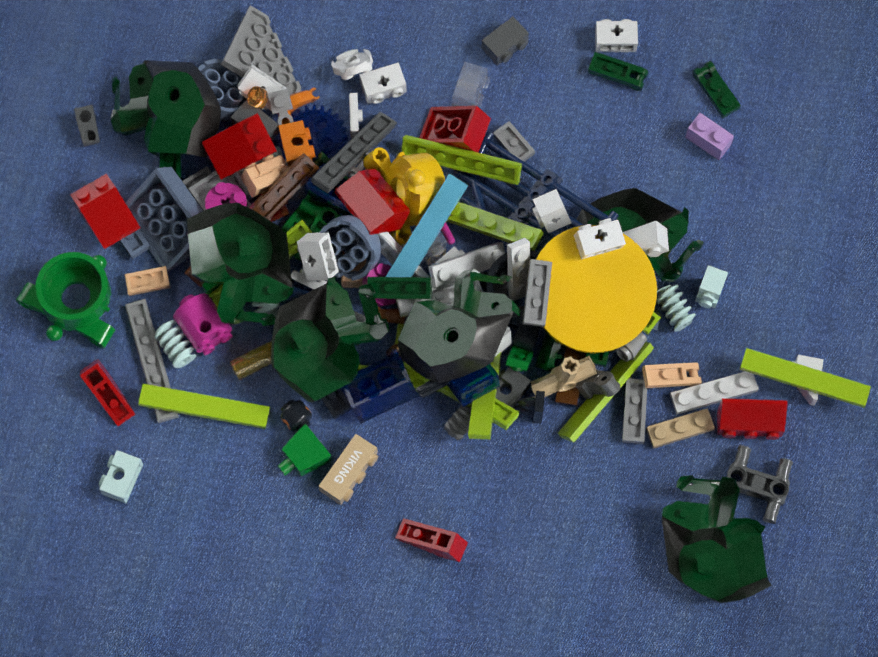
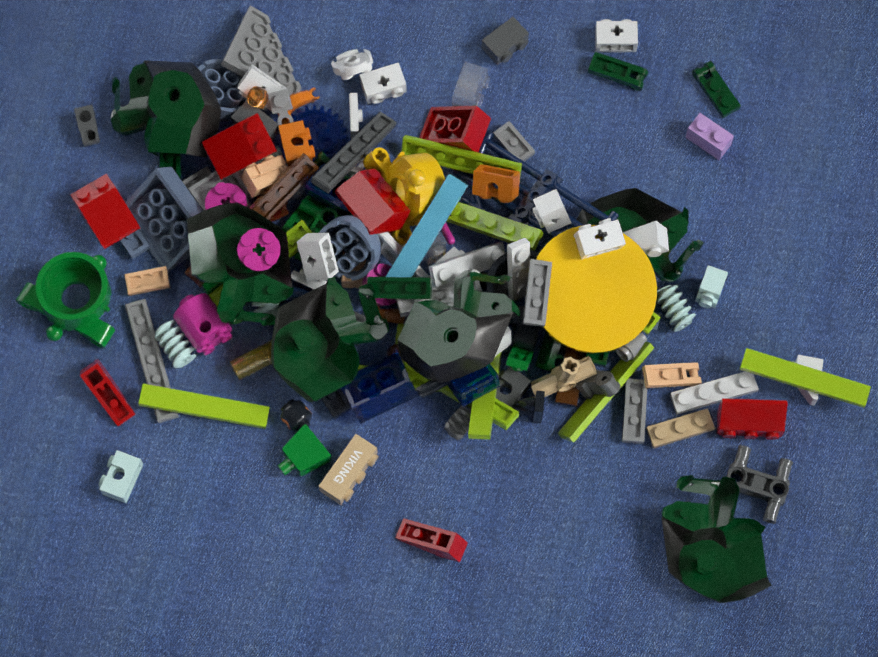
none -> dark pink plate [237,228,280,272]
none -> orange brick [472,164,520,203]

